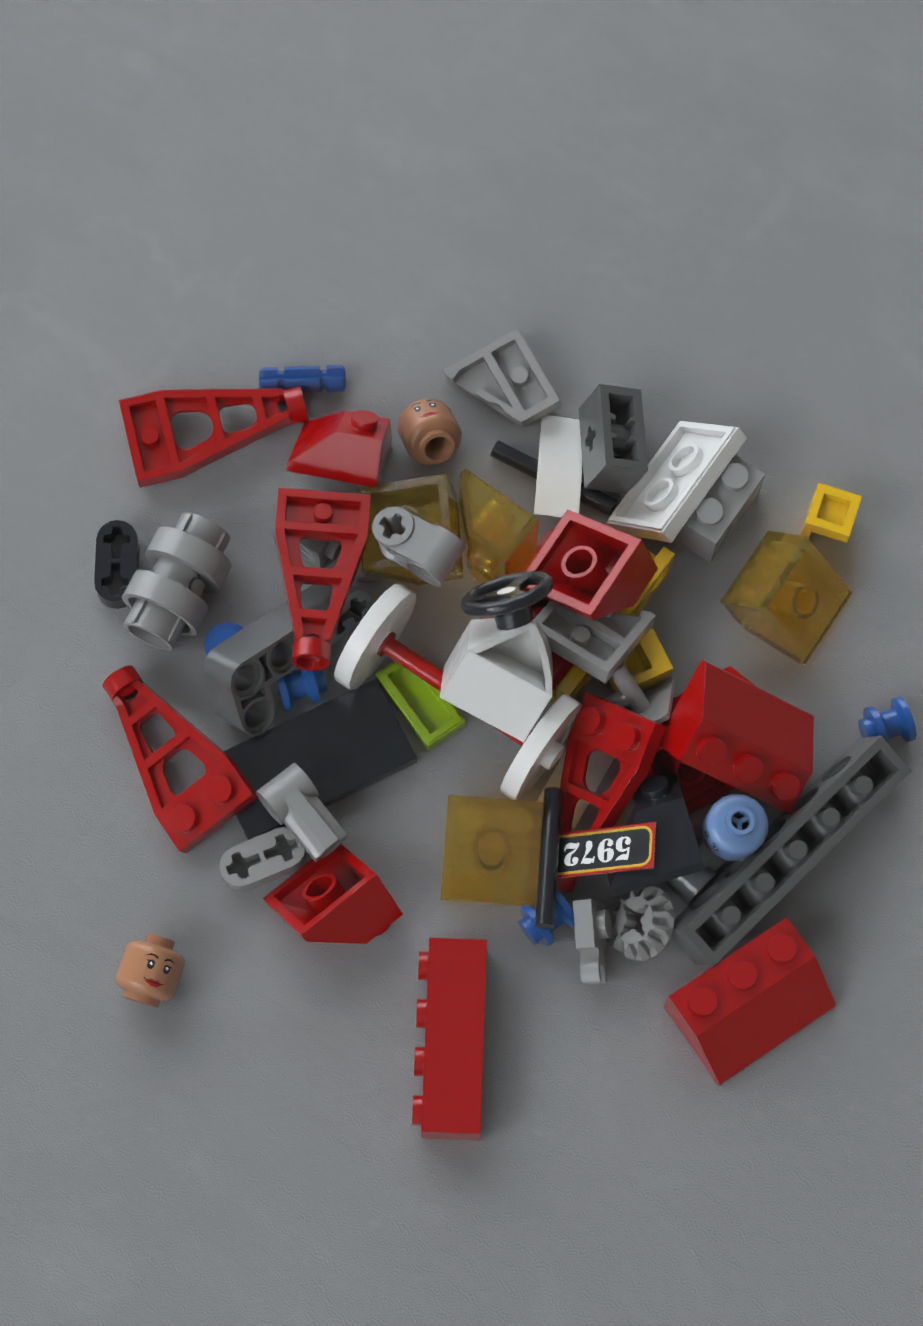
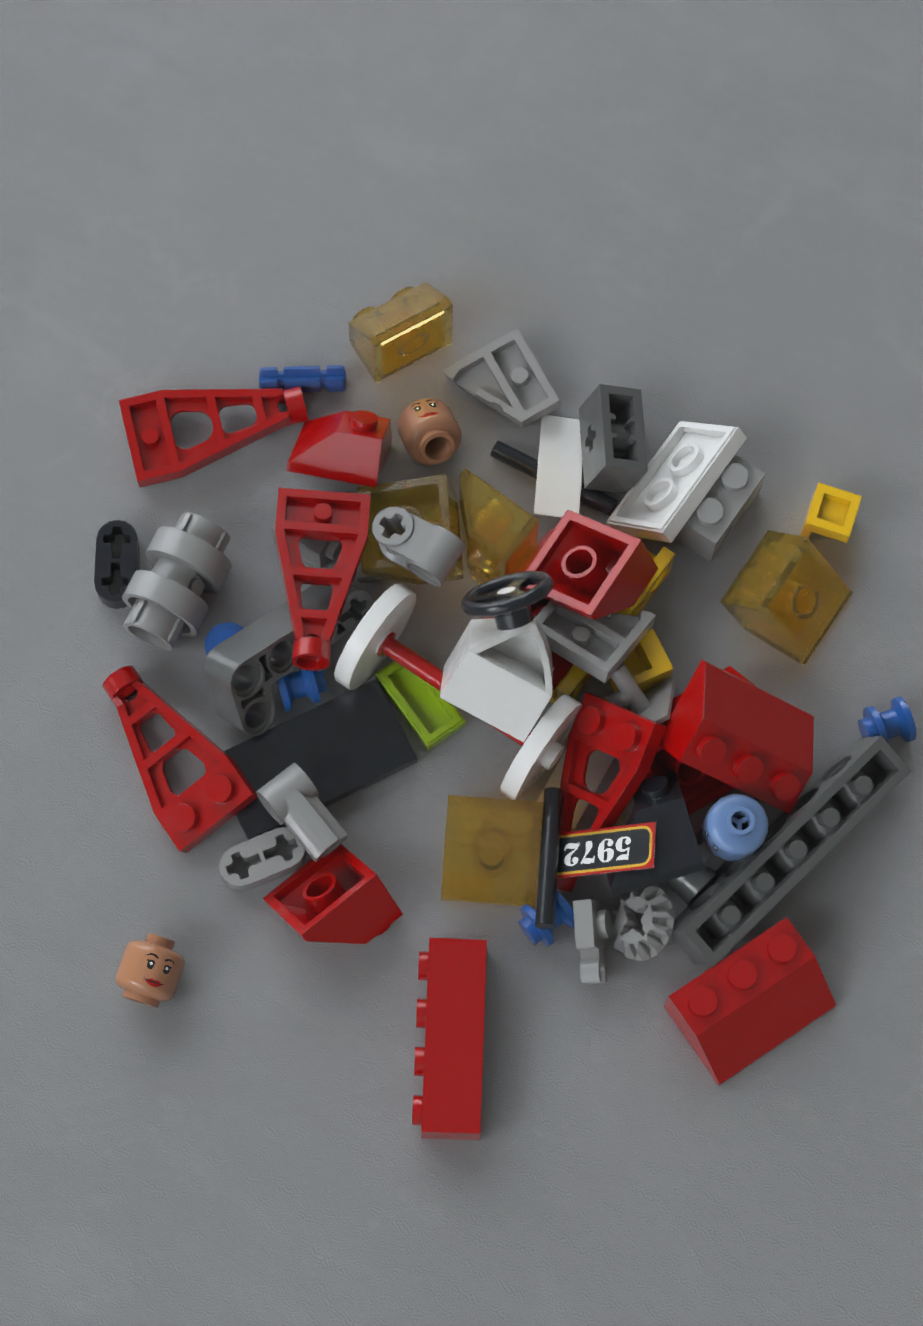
none -> clear yellow slope [348,282,453,383]

